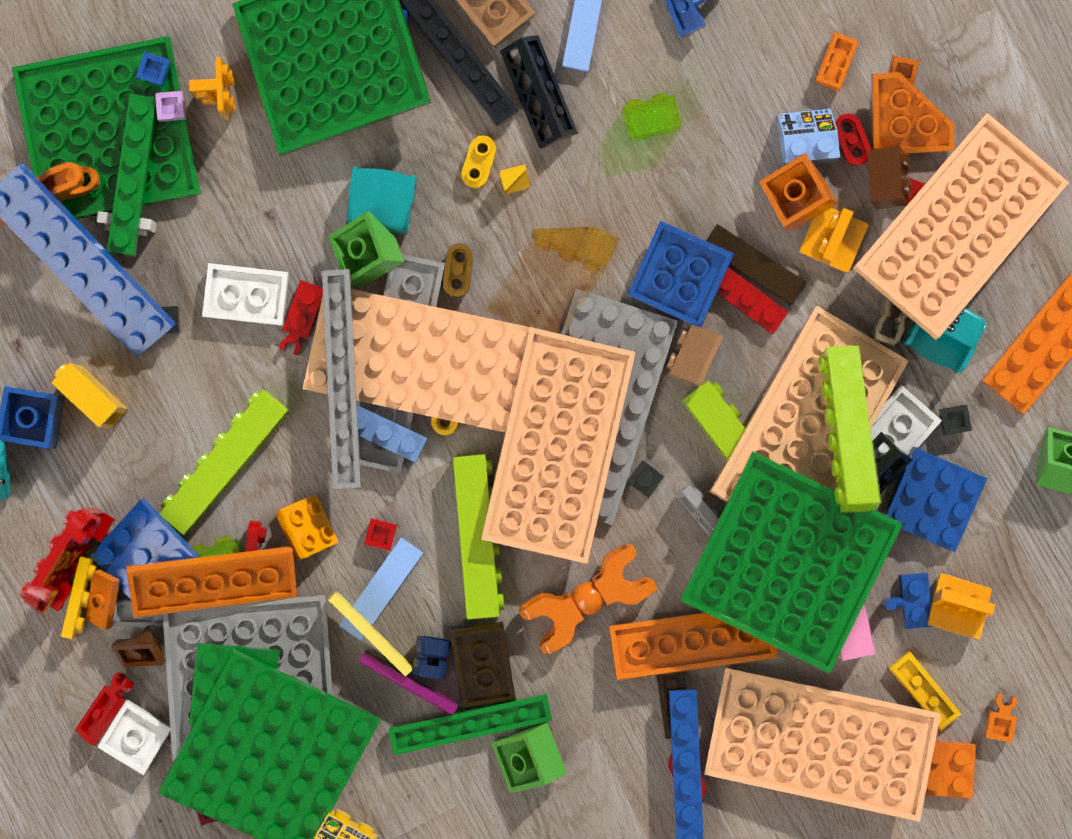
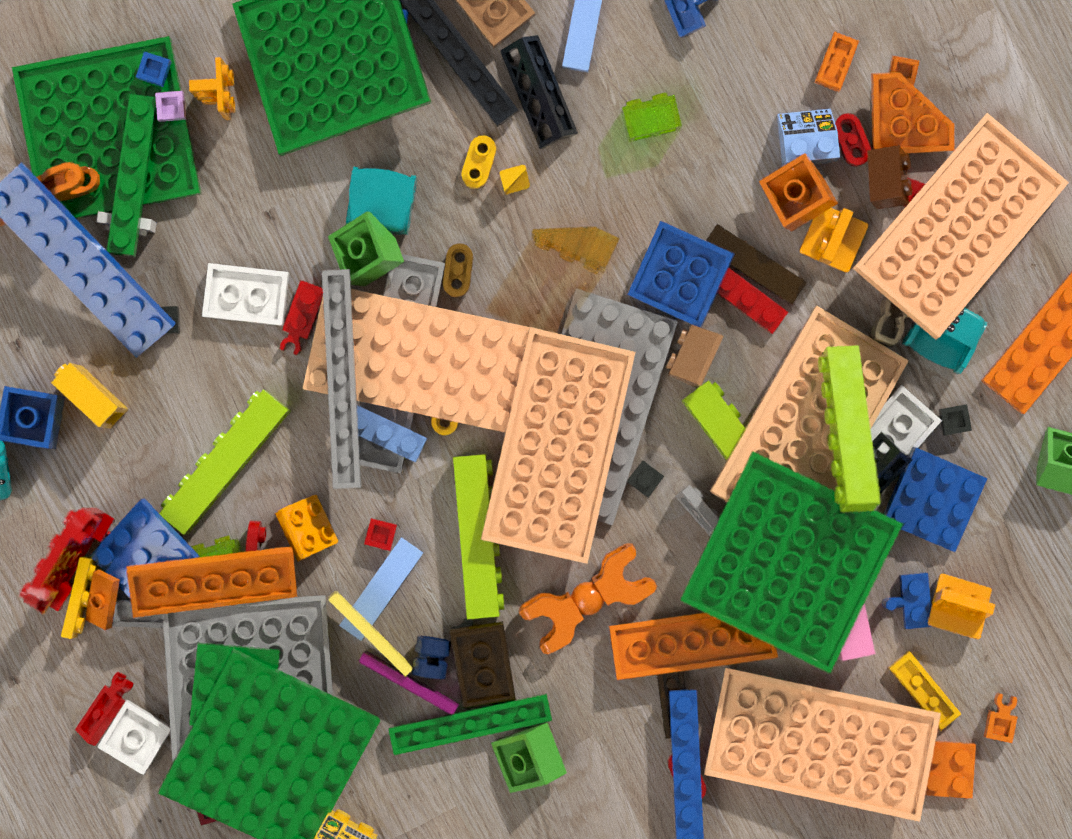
reddish brown slope [111,626,166,667] -> none

